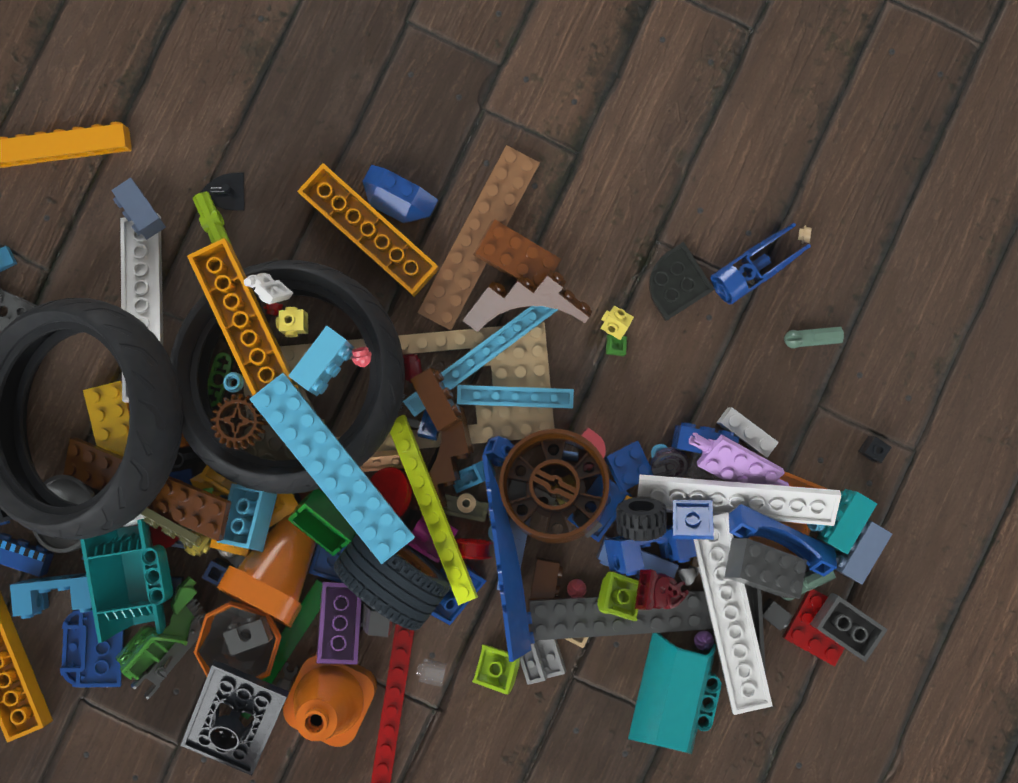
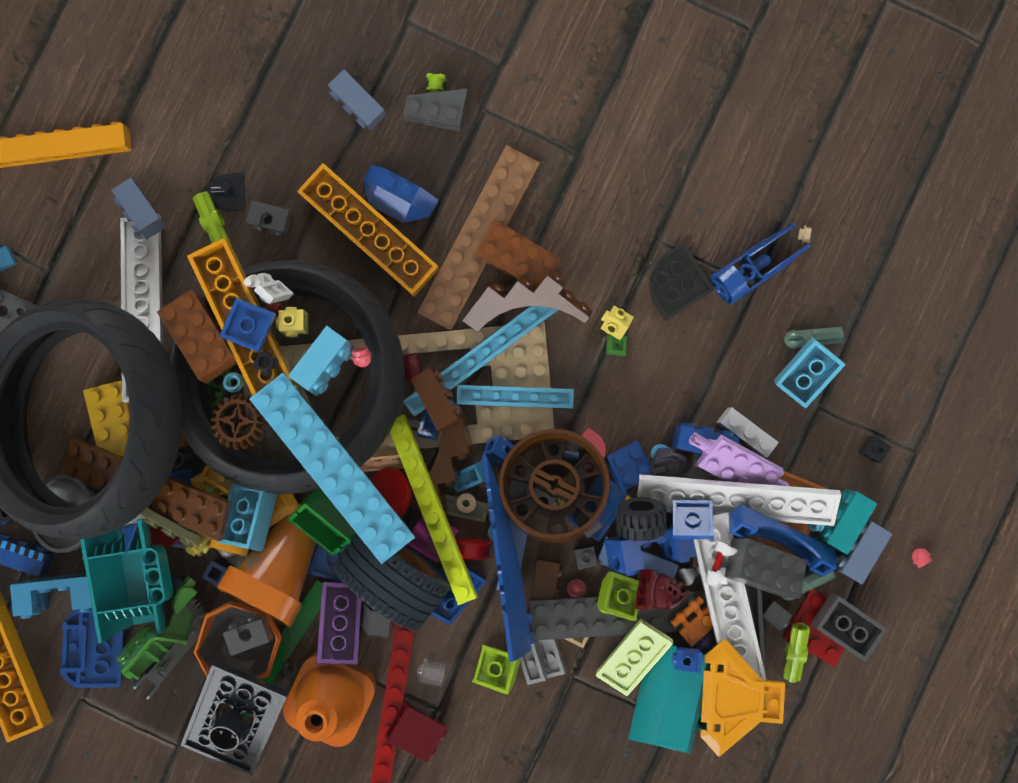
none -> blue piece [120,524,138,553]
none -> dark orange brick [157,289,237,384]
none -> blue plate [219,298,276,353]
none -> dark grey brick [246,201,293,237]
none -> black plate [253,350,279,376]
none -> sand blue brick [328,69,386,131]
none -> dark red brick [385,701,447,763]
none -> dark grey wedge [403,89,468,132]
none -> lime brick [426,73,446,93]
none -> dark grey brick [573,544,597,570]
none -> yellowish green plate [595,619,673,696]
none -> orange plate [670,596,713,647]
none -> blue brick [671,647,702,673]
none -> light orange plate [700,638,785,757]
none -> white piece [706,541,737,587]
none -> medium azure brick [774,336,846,409]
none -> lime piece [783,622,810,683]
none -> coral plate [912,549,933,568]

